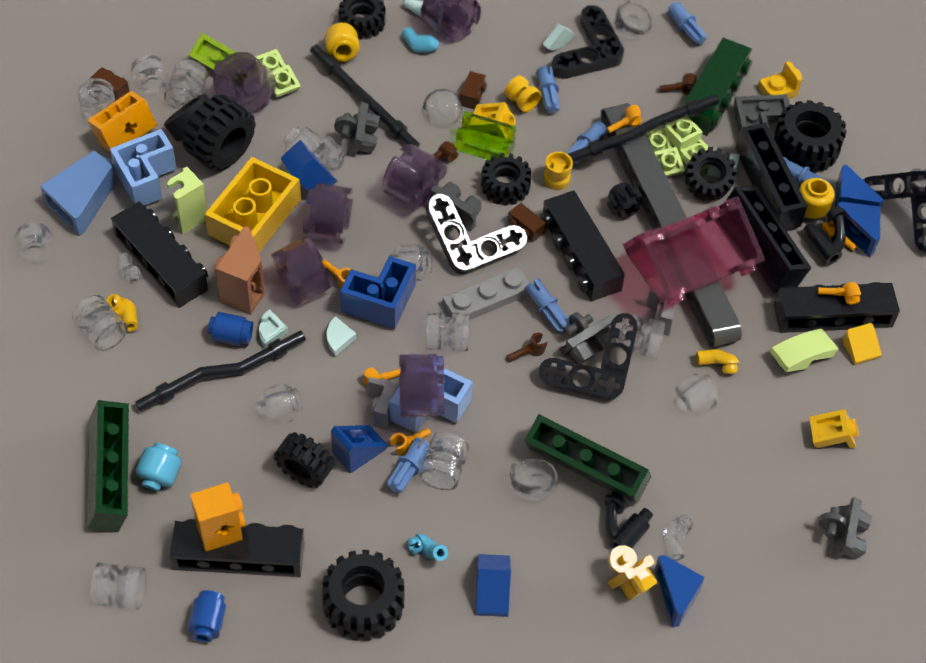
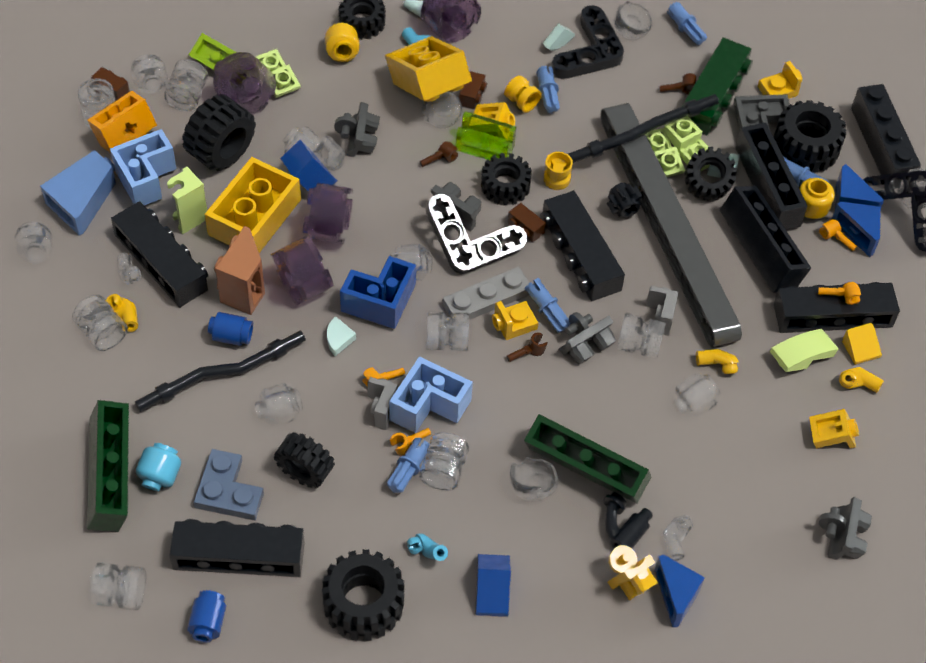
black tyre [164,93,208,141] -> none
light orange brick [190,482,246,552] -> none
light aqua tile [259,309,288,348] -> none
black bar [310,44,420,151] -> none
light orange hand [321,260,351,288] -> none
blue slope [331,425,388,474] -> none
clear purple brick [383,144,447,209] -> none
clear purple brick [399,354,444,417] -> none
black beam [539,313,638,399] -> none
medium blue axle [567,121,608,165] -> none
light orange hand [607,105,642,133] -> none
clear pink windscreen [622,196,765,306] -> none
black plant [803,206,847,265] -> none
none -> sand blue plate [194,449,264,521]
none -> yellow brick [385,36,472,102]
none -> yellow bracket [492,301,538,340]
none -> yellow arm [839,367,884,393]
none -> black brick [851,84,921,189]

